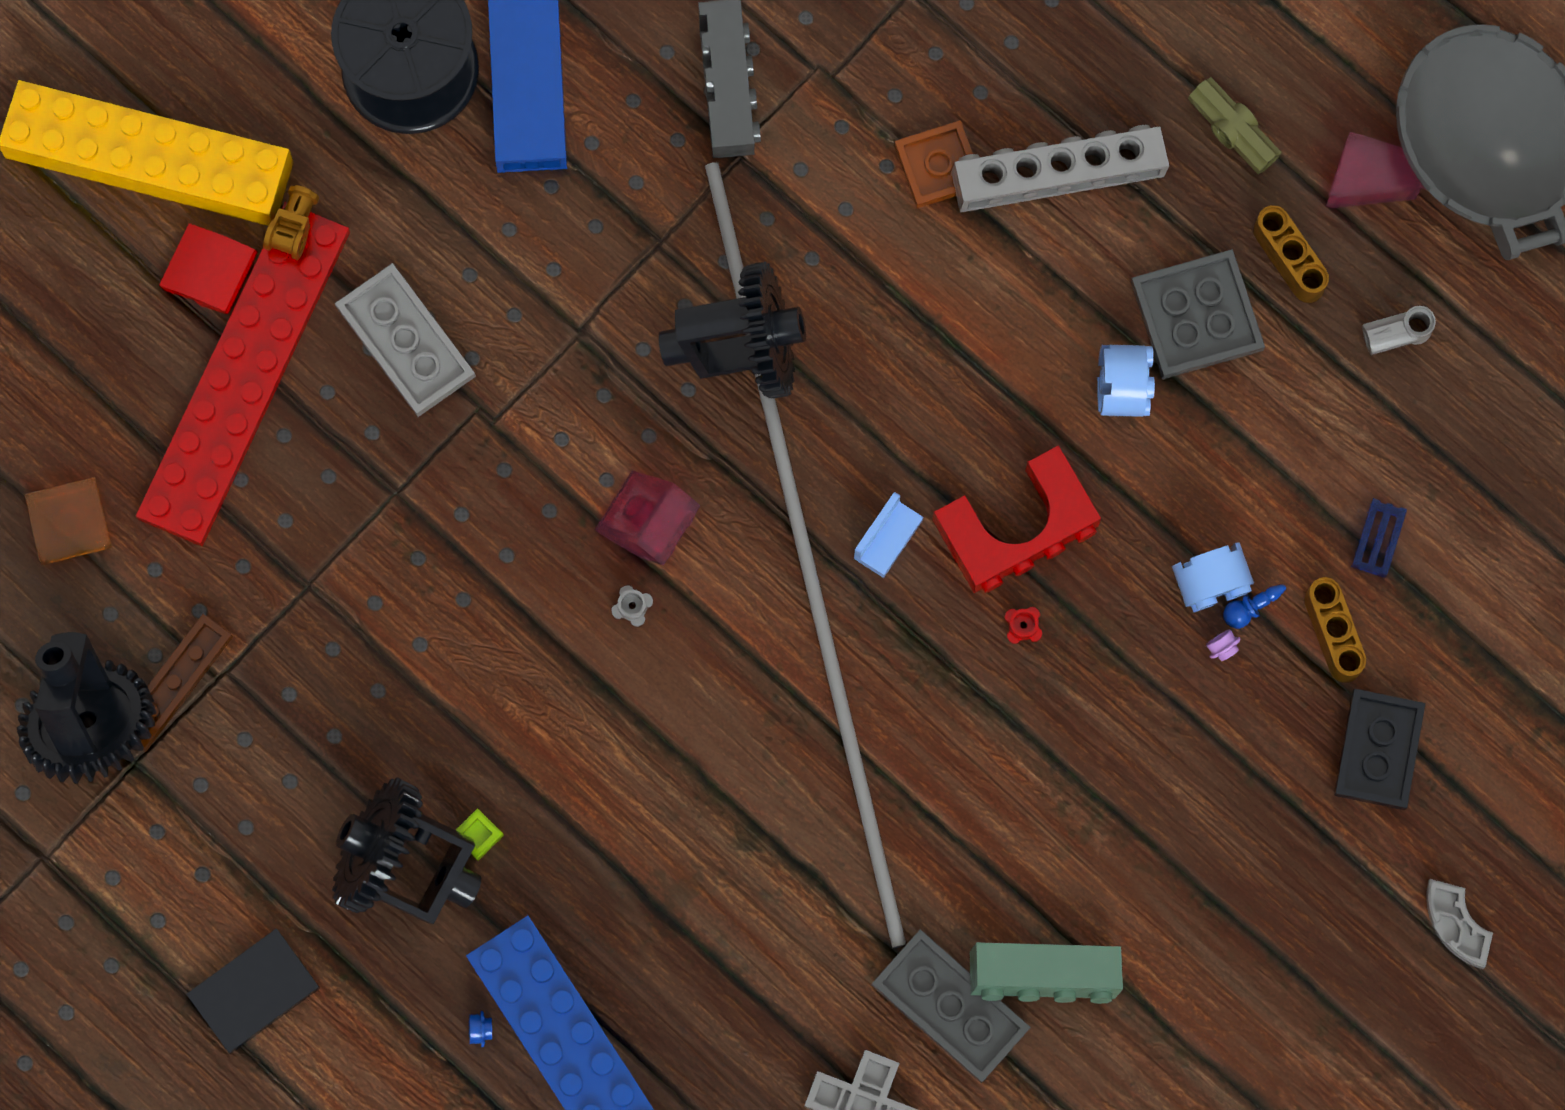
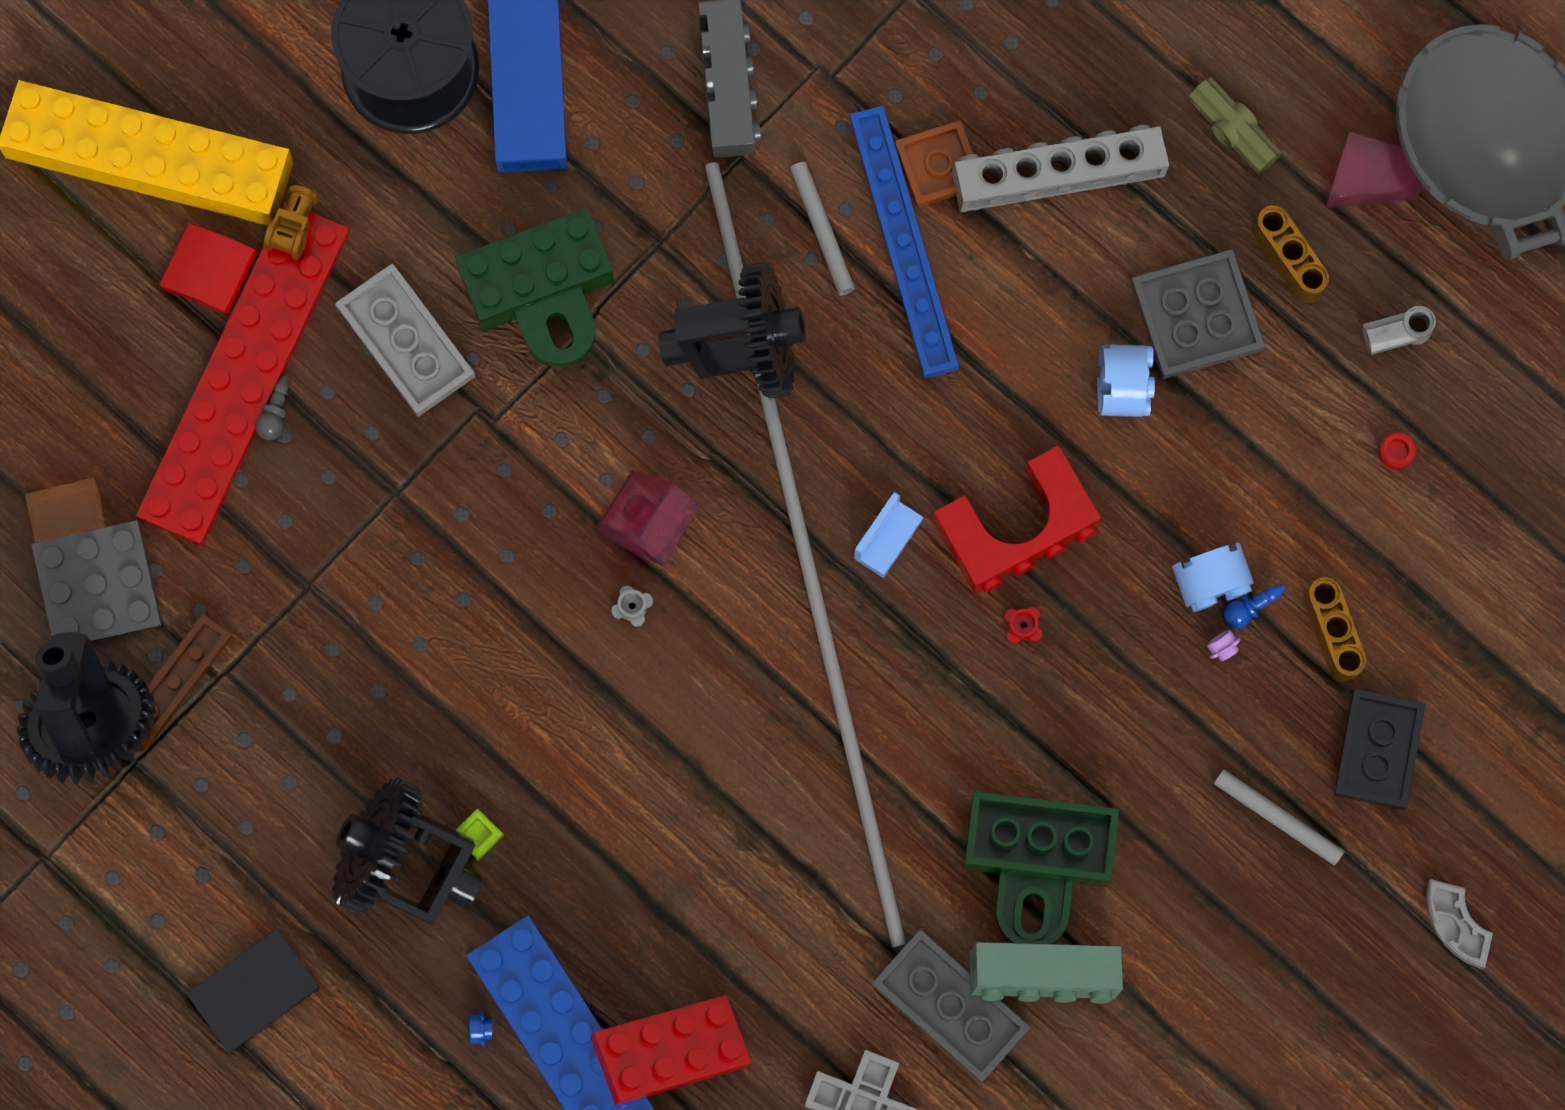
clear blue tile [1351,498,1407,578] -> none
none -> dark grey plate [31,520,162,642]
none -> dark grey bar [255,375,288,440]
none -> dark green brick [455,207,614,367]
none -> red plate [590,995,752,1106]
none -> light grey piece [790,161,855,296]
none -> blue plate [849,106,959,379]
none -> dark green brick [963,791,1119,944]
none -> light grey piece [1214,769,1345,866]
none -> red tile [1378,432,1416,470]

